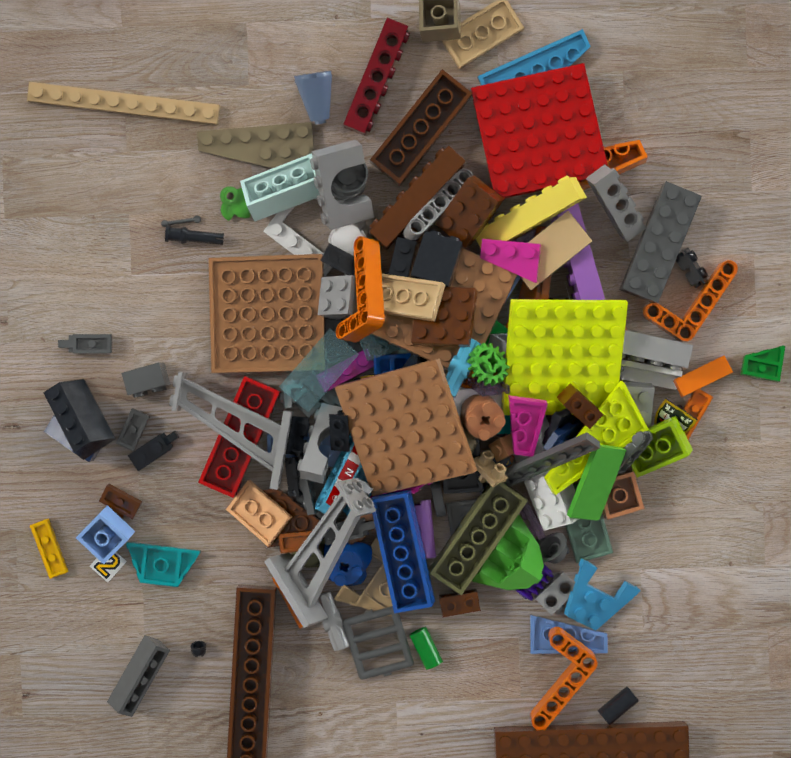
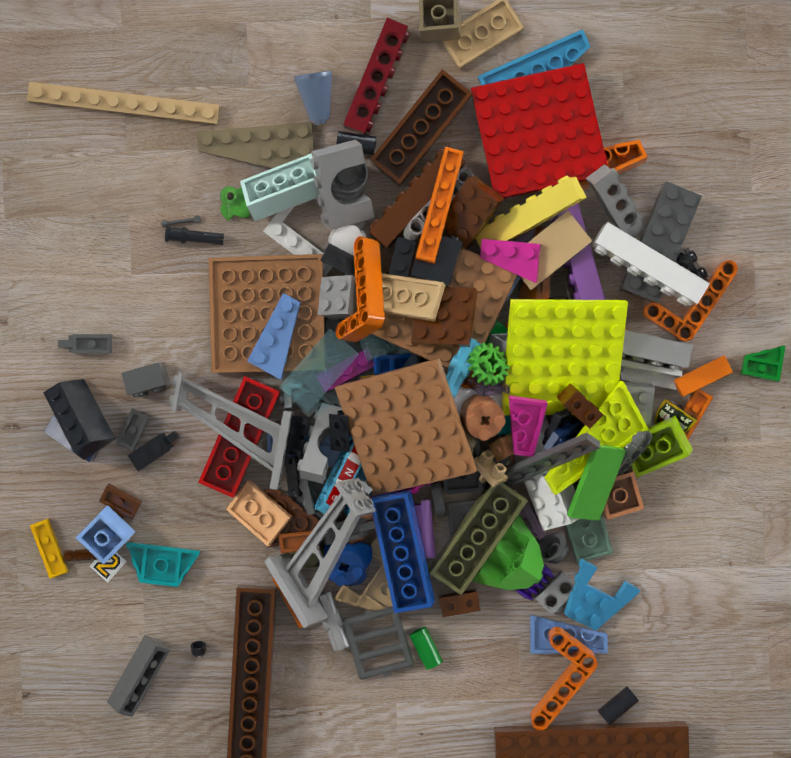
none -> reddish brown axle [64,549,98,561]
none -> medium blue wing [247,293,301,380]
none -> black pin [336,131,377,155]
none -> orange tile [415,147,464,264]
none -> white brick [591,222,710,307]

